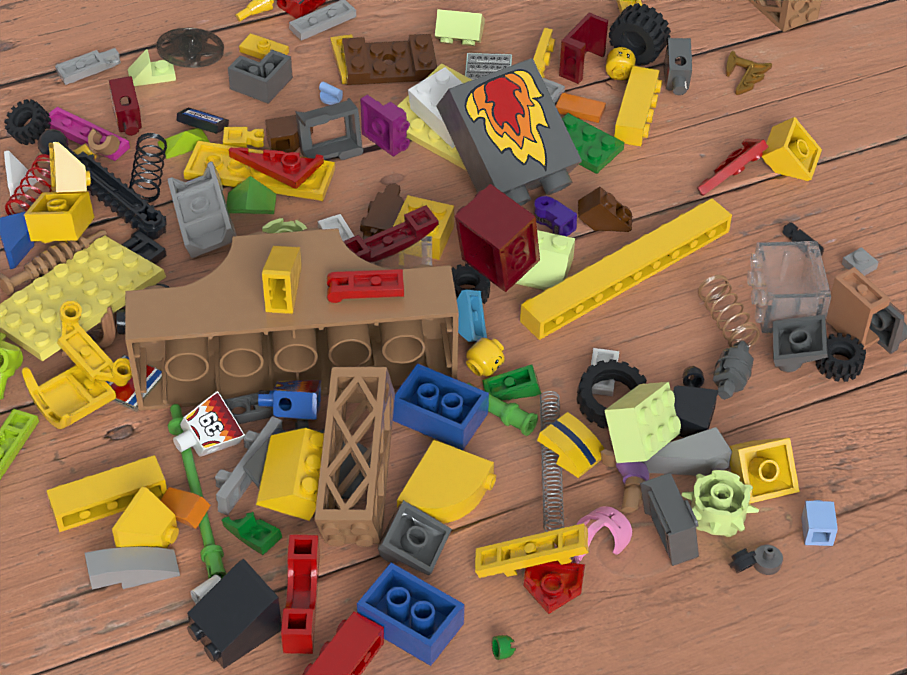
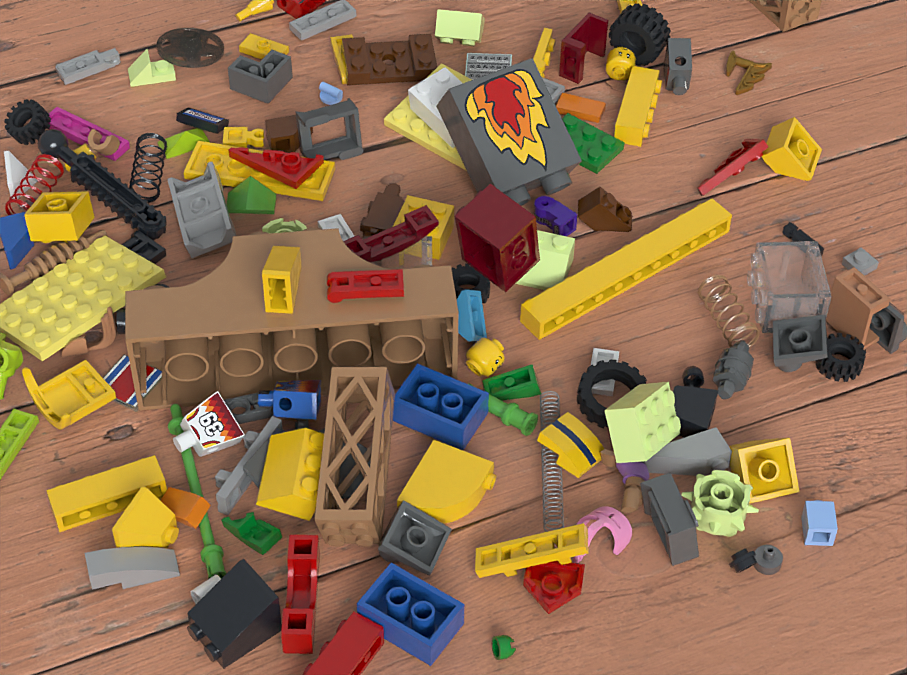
slope [49,142,91,192] -> none
yellow plate [57,301,132,386] -> none
dark red torso [109,76,142,136] -> none
magenta plate [360,94,410,157] -> none

